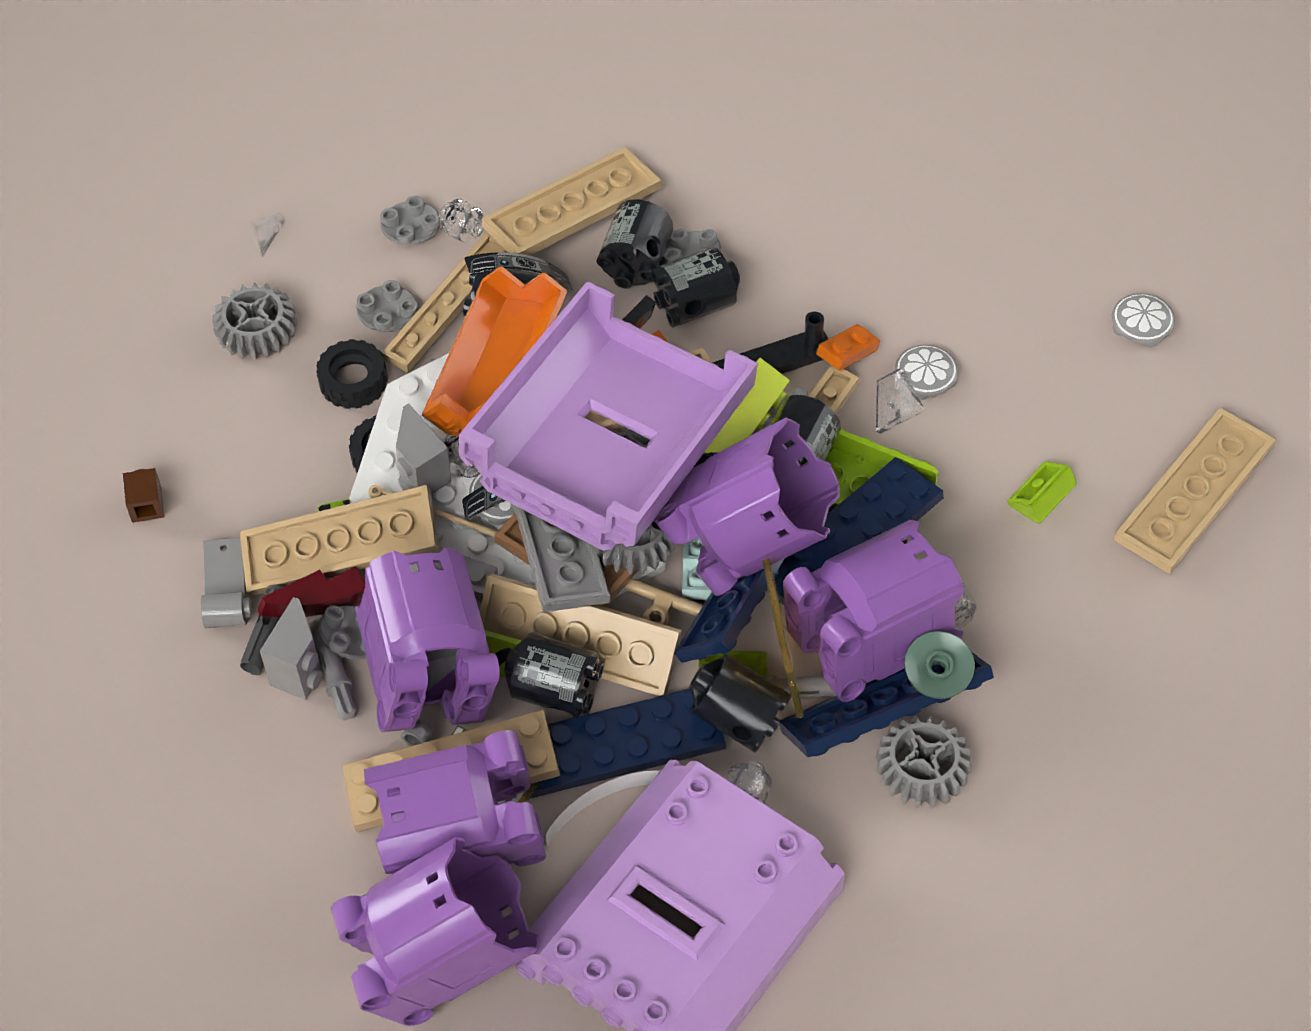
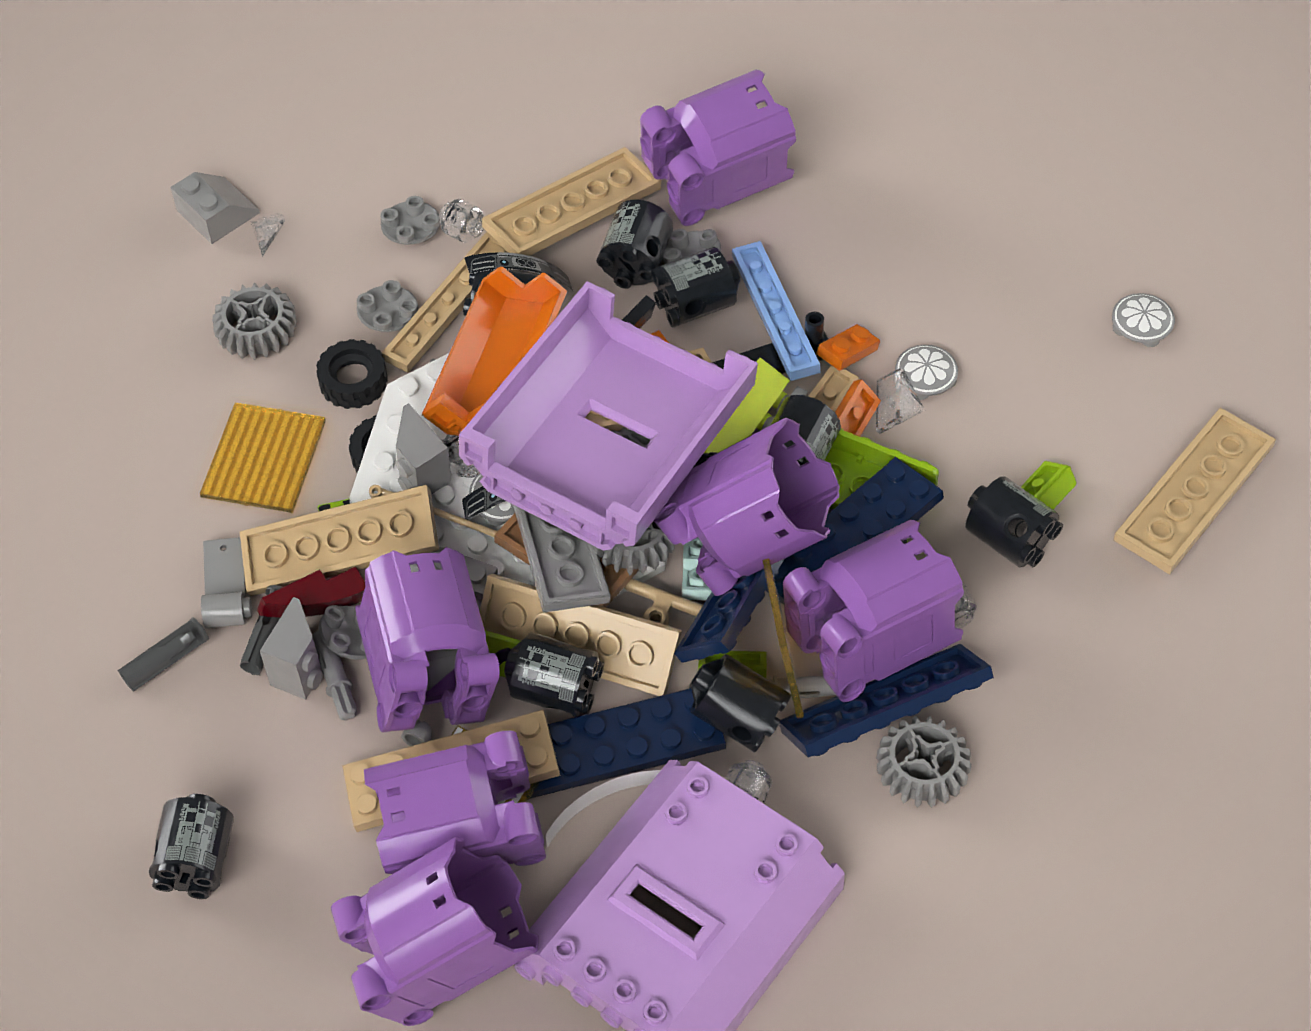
reddish brown brick [123,468,164,523] -> none
sand green dish [904,631,975,699] -> none
none -> dark grey piece [117,617,209,692]
none -> black cylinder [149,794,234,899]
none -> light grey slope [171,172,260,244]
none -> clear yellow piece [200,402,326,513]
none -> medium lavender piece [640,69,796,226]
none -> light blue plate [732,241,821,381]
none -> orange plate [835,379,881,437]
none -> black cylinder [965,476,1063,568]

